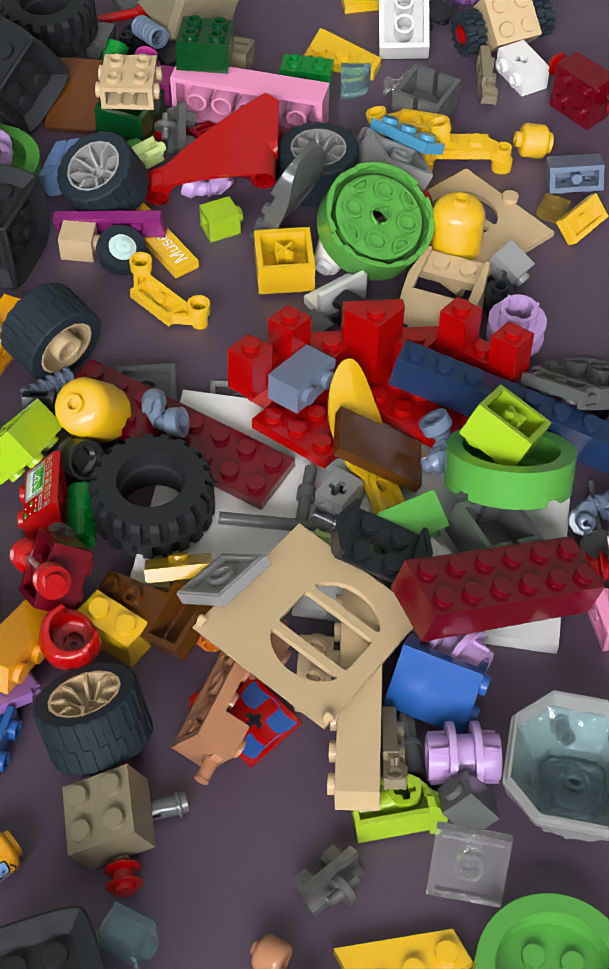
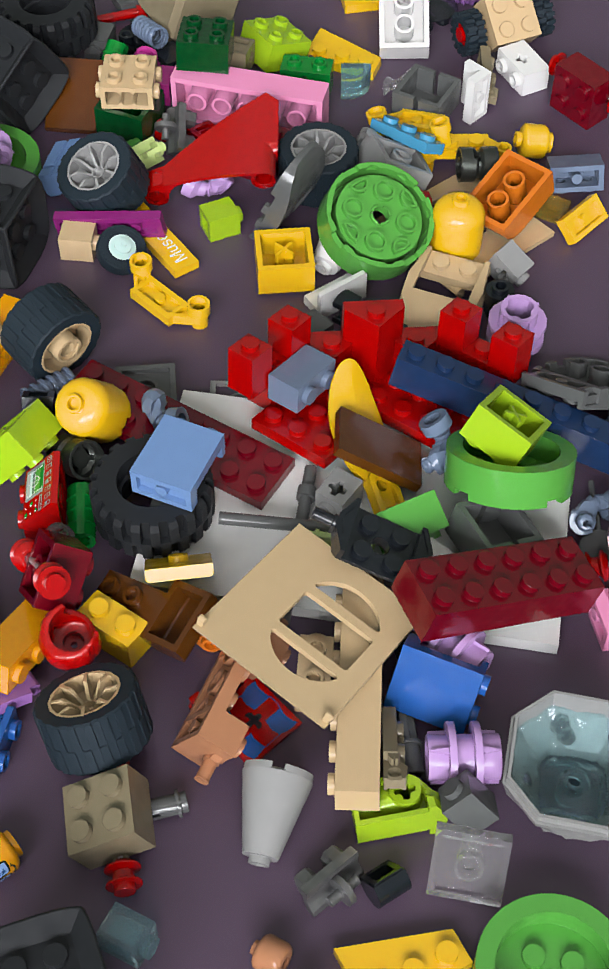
light grey tile [177,553,271,607] -> none
none -> medium blue panel [129,414,225,512]
none -> lime brick [240,15,312,73]
none -> light grey cone [242,759,314,868]
none -> black brick [360,860,412,909]
none -> pearl dark grey wheel [455,146,499,182]
none -> white panel [461,59,492,125]
none -> orange brick [470,149,554,239]

